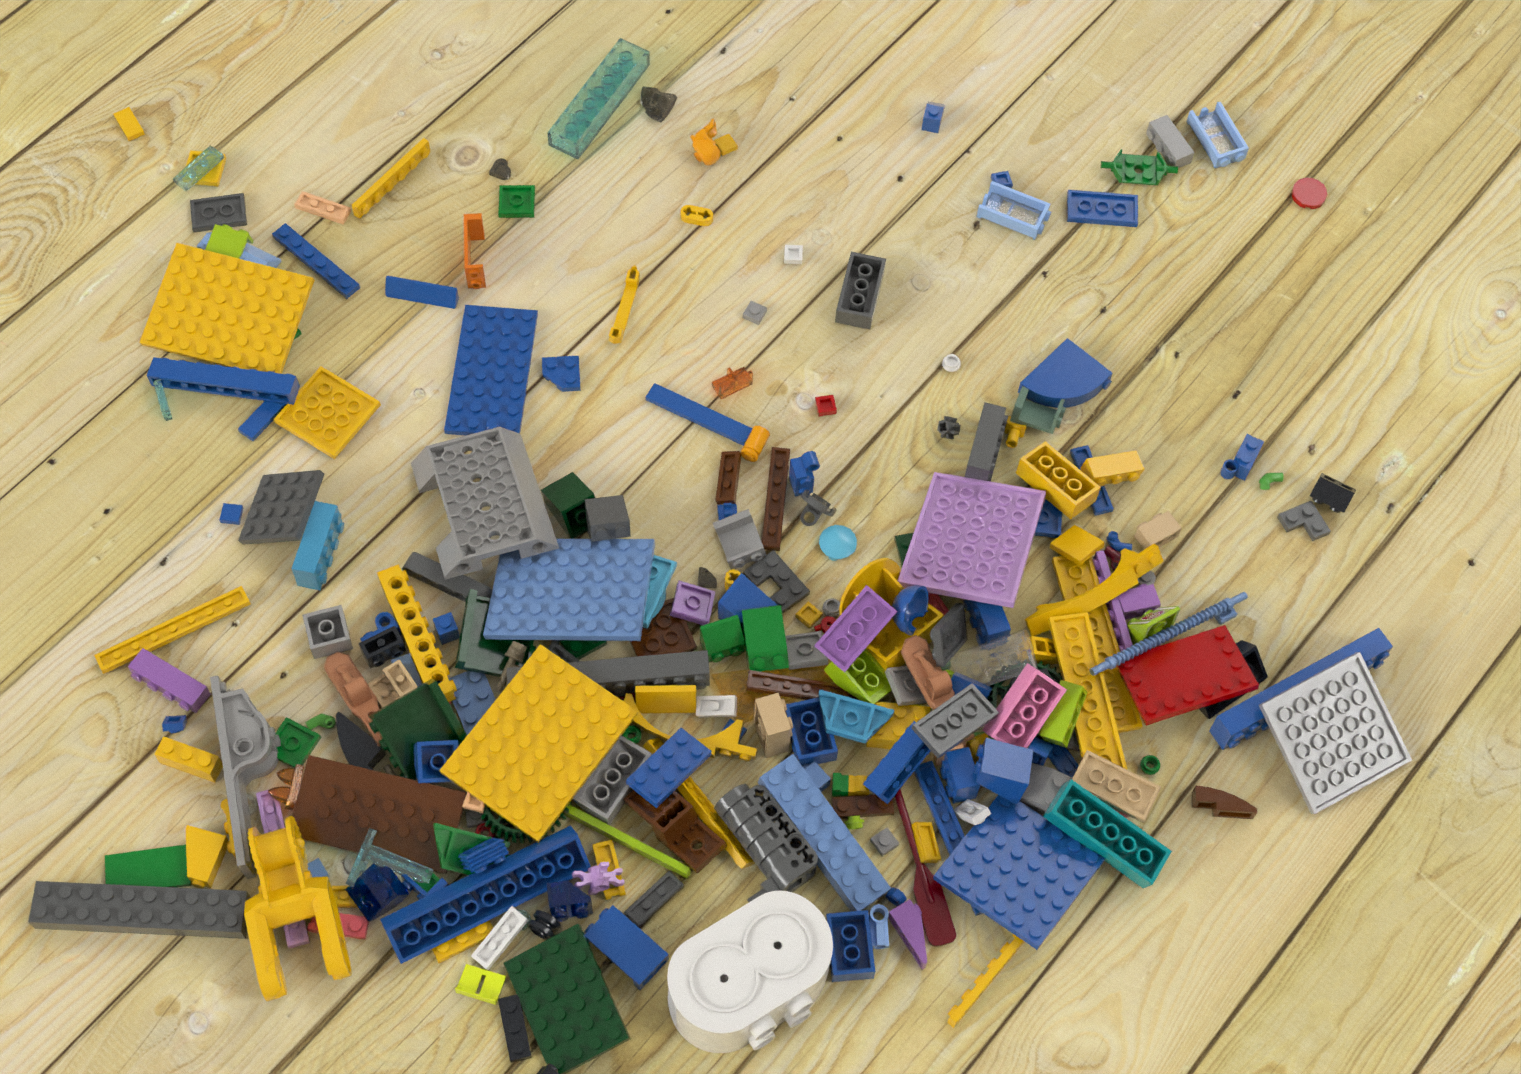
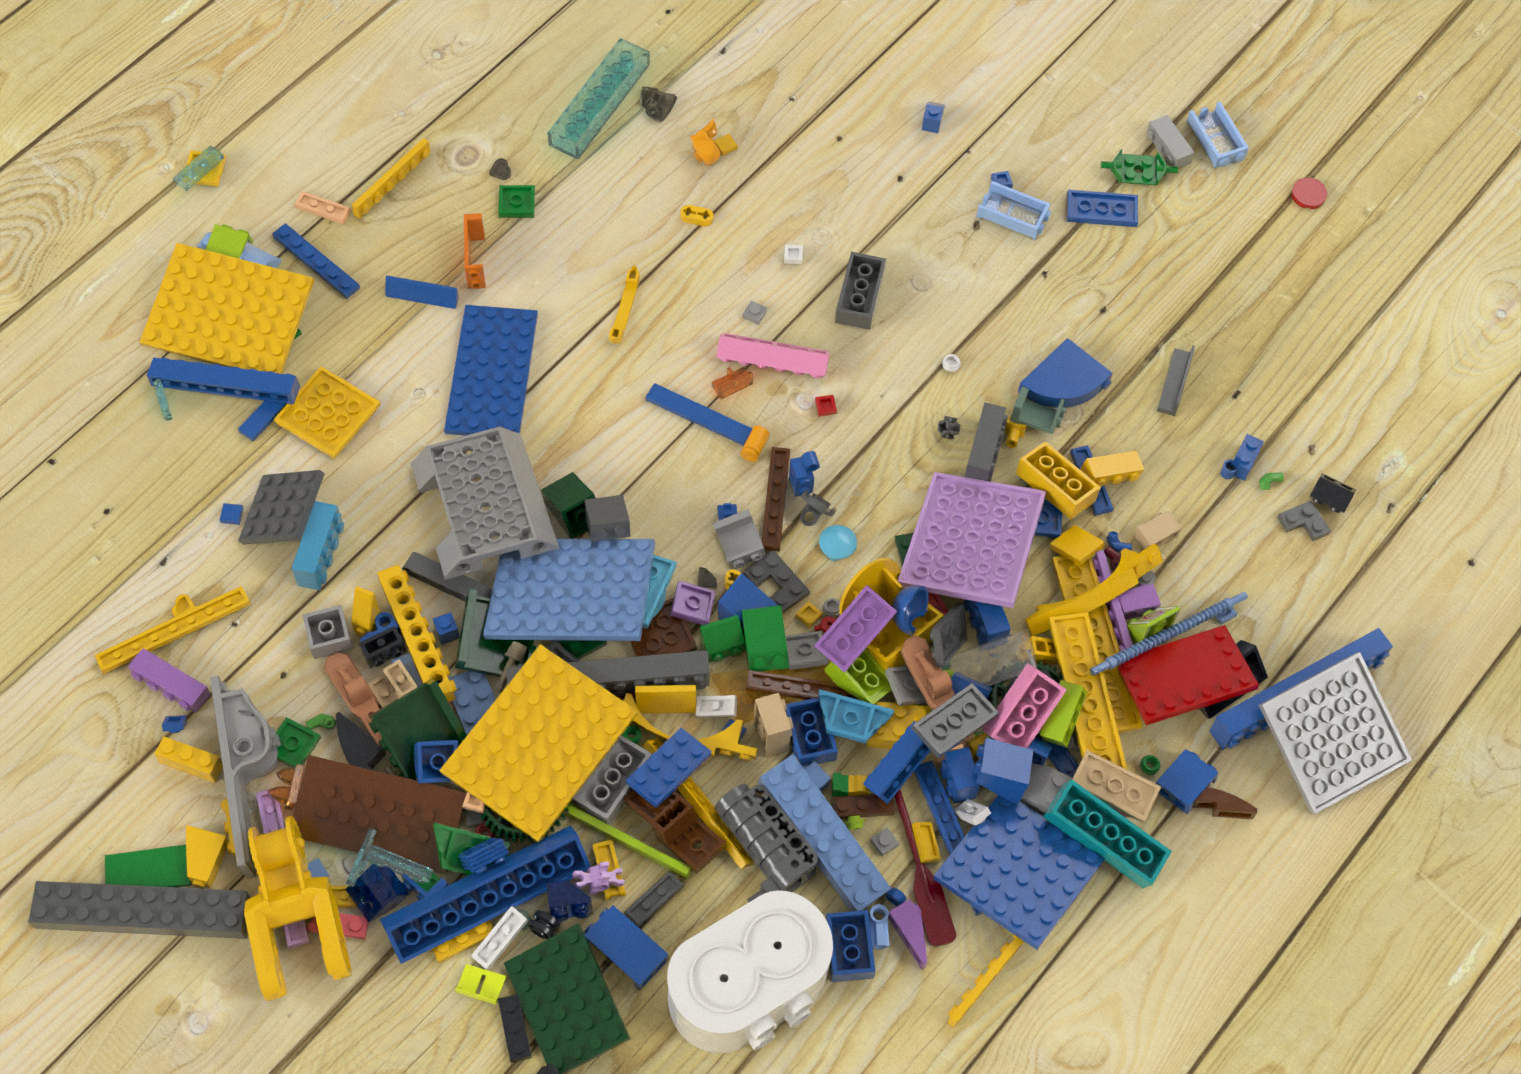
yellow tile [113,107,145,141] -> none
dark grey tile [190,193,247,233] -> none
blue plate [542,356,581,392] -> none
reddish brown plate [715,451,742,505] -> none
none -> yellow tile [172,594,195,617]
none -> yellow slope [351,586,380,637]
none -> bright pink brick [716,332,830,378]
none -> blue panel [1156,749,1219,814]
none -> dark grey panel [1157,345,1195,416]

